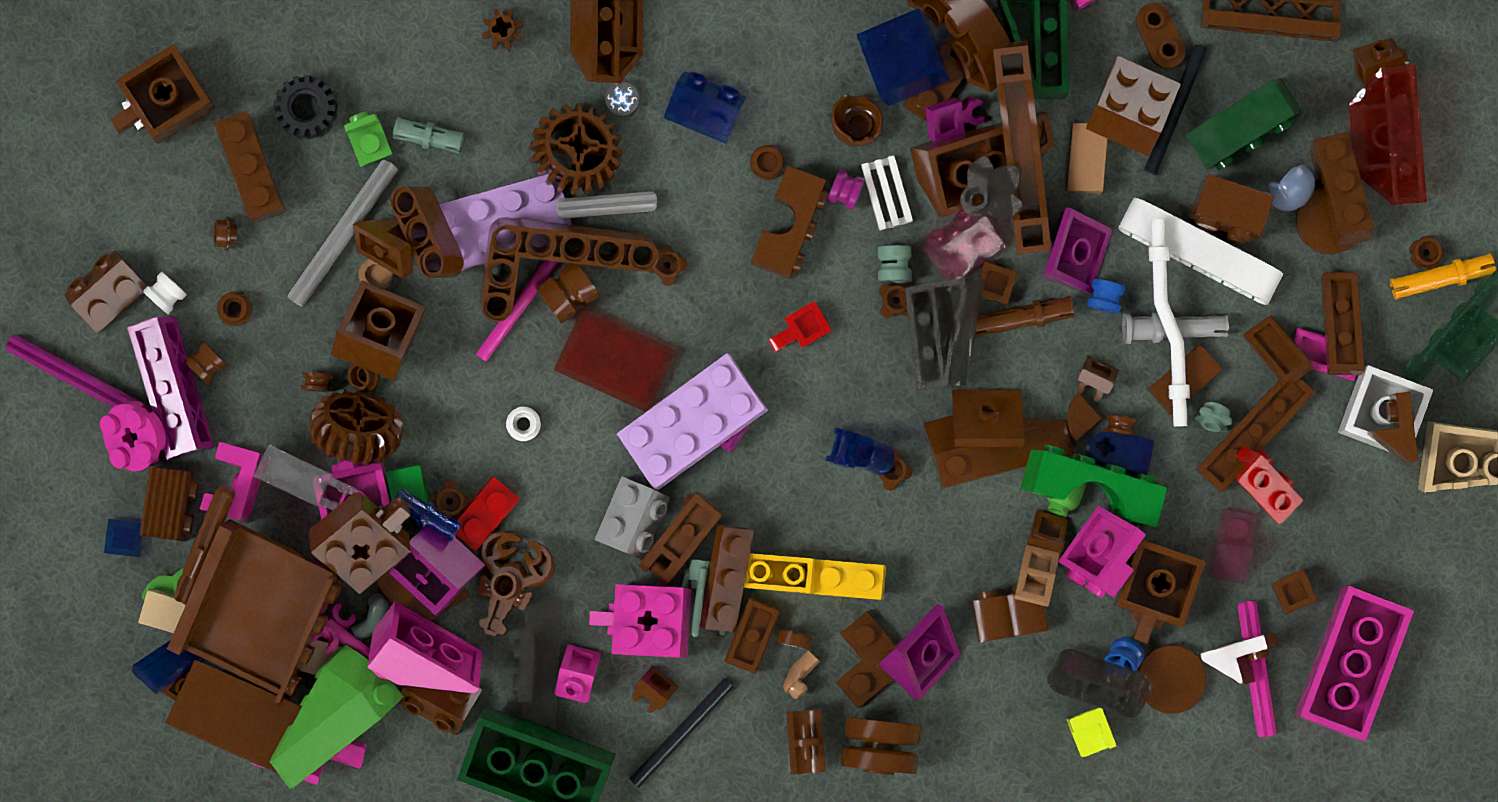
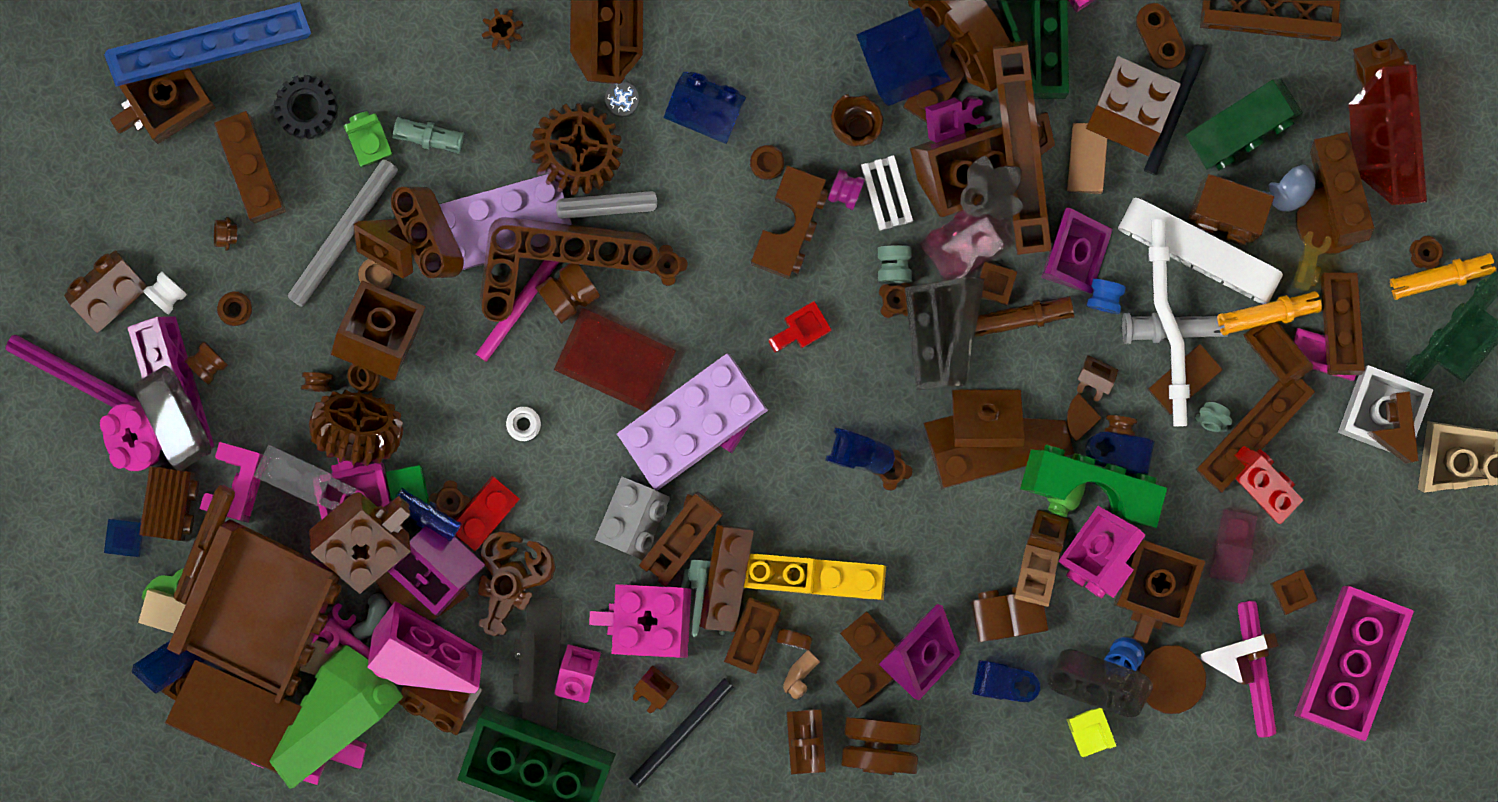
none -> blue plate [104,2,311,86]
none -> clear smoke beam [134,365,211,471]
none -> clear blue piece [972,660,1040,702]
none -> light orange pin [1217,291,1322,336]
none -> clear yellow plate [1292,231,1331,292]

